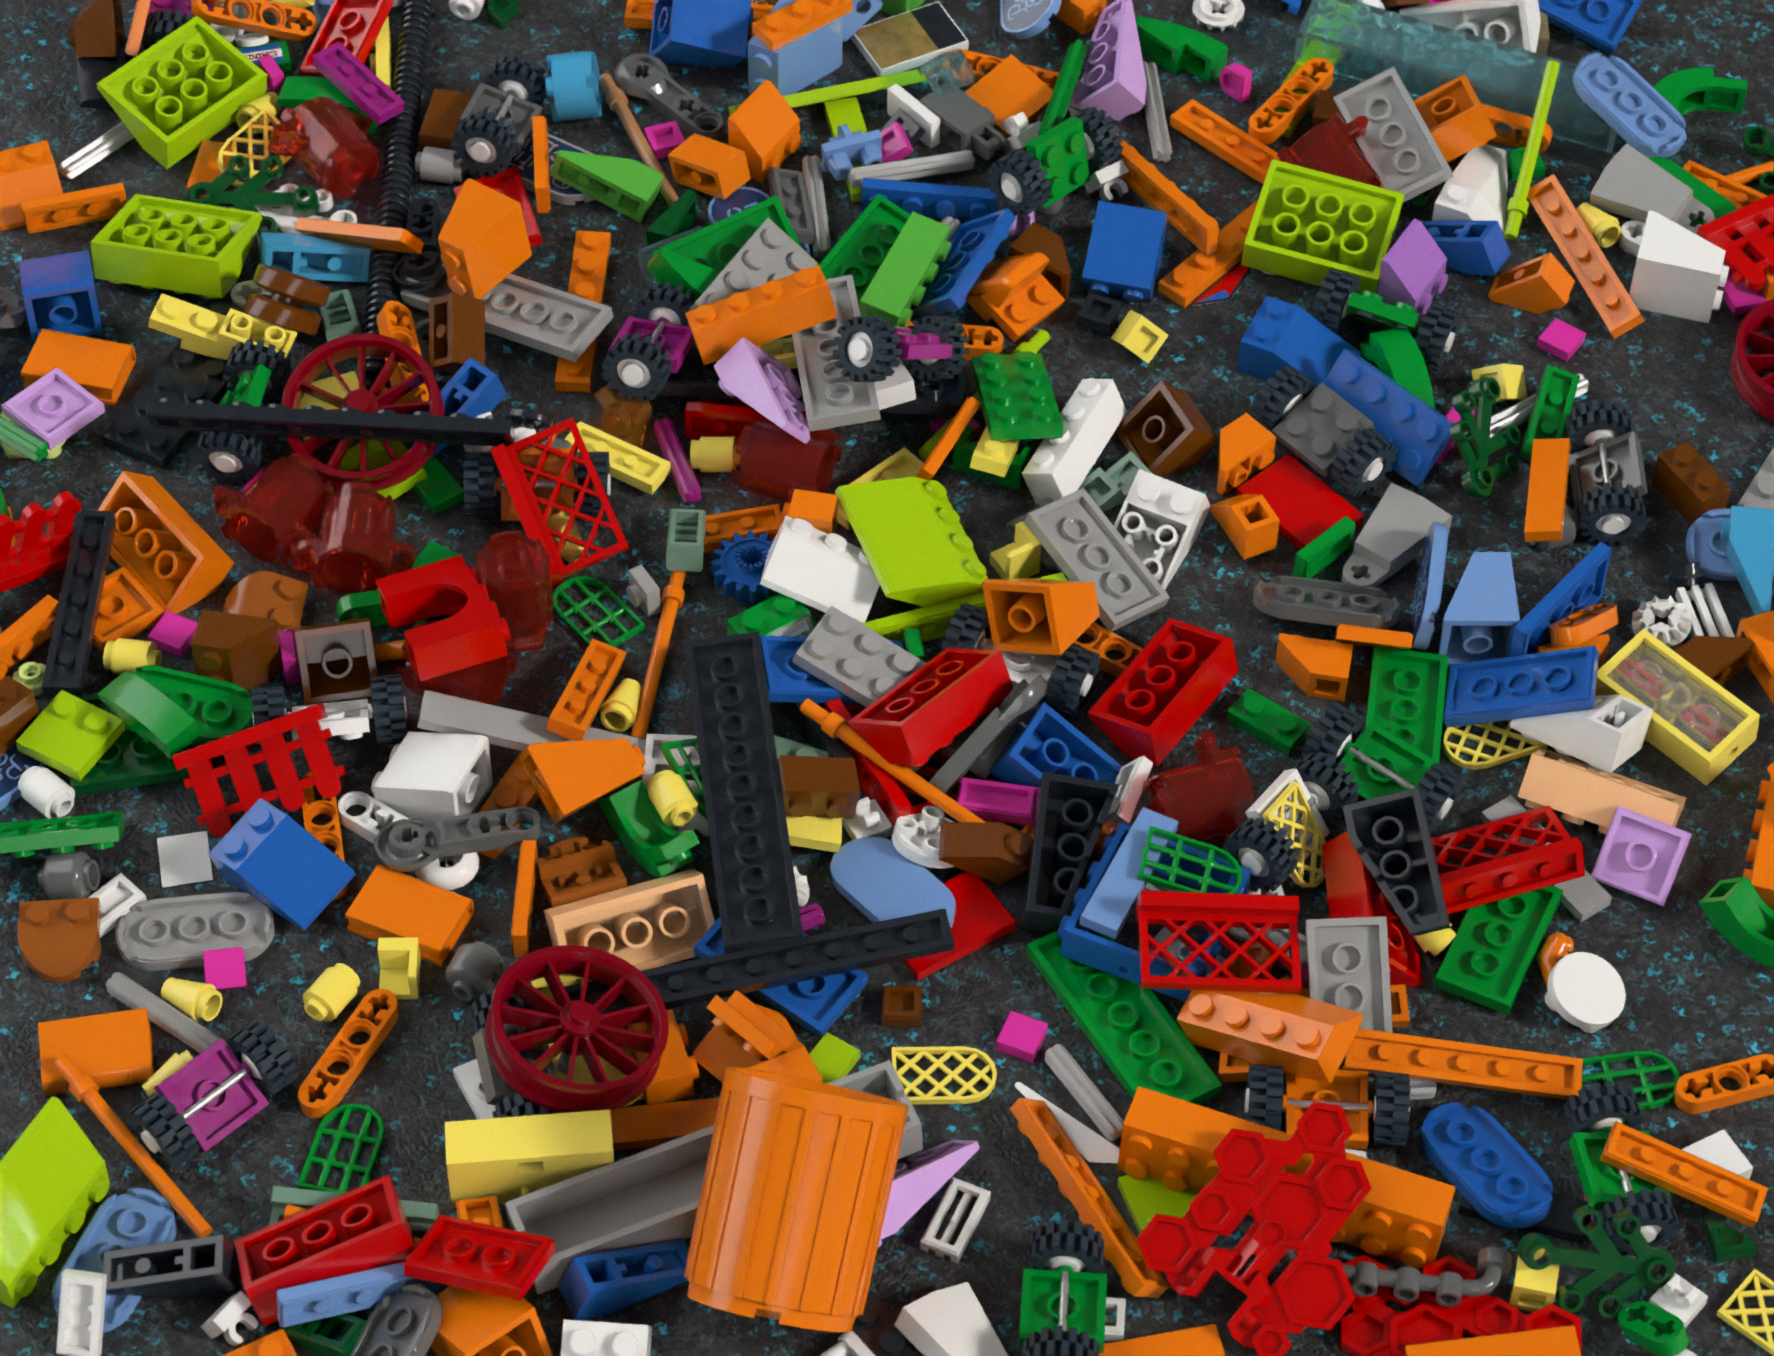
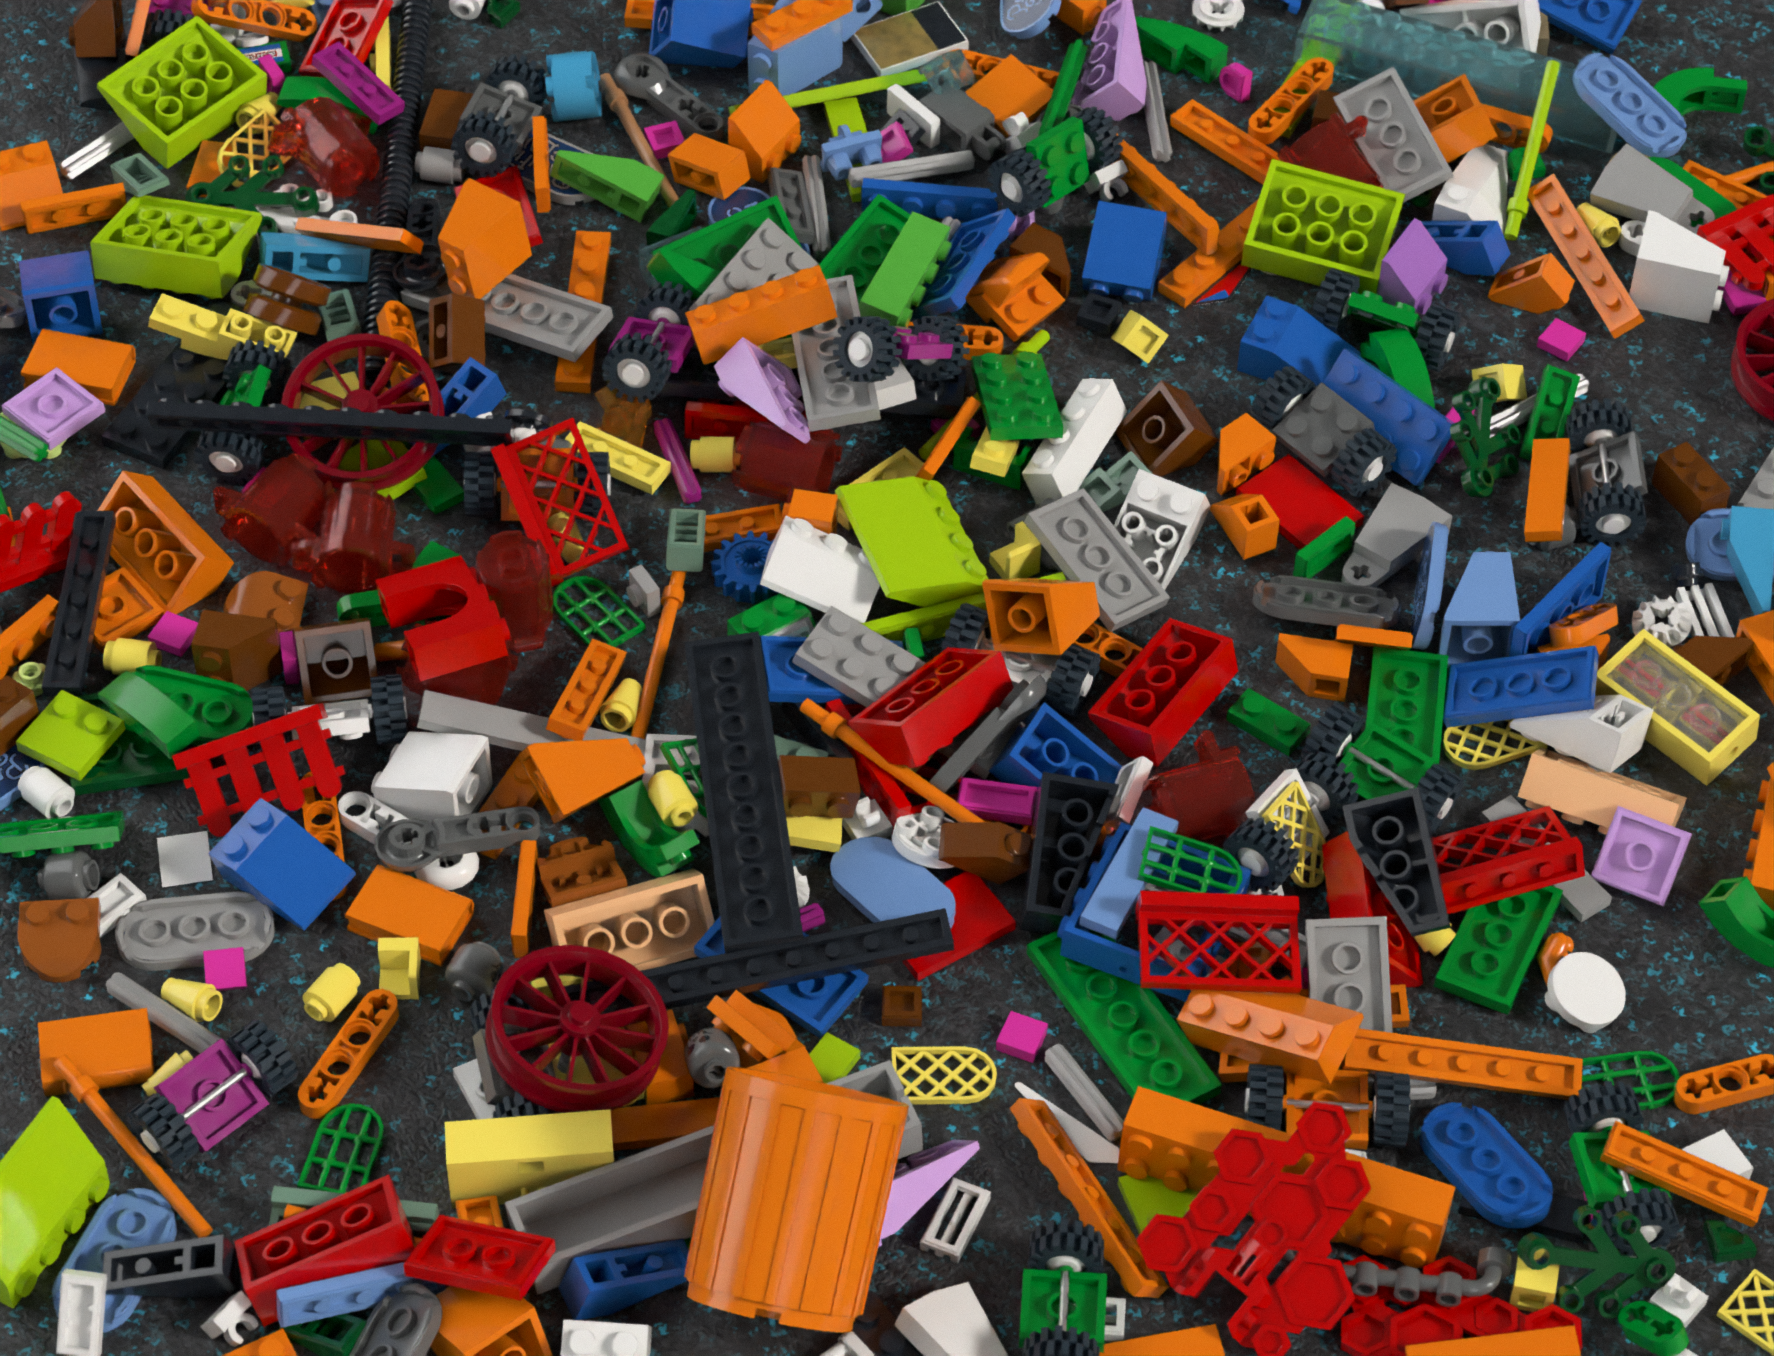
none -> sand green slope [110,153,170,197]
none -> dark grey head [684,1028,740,1088]

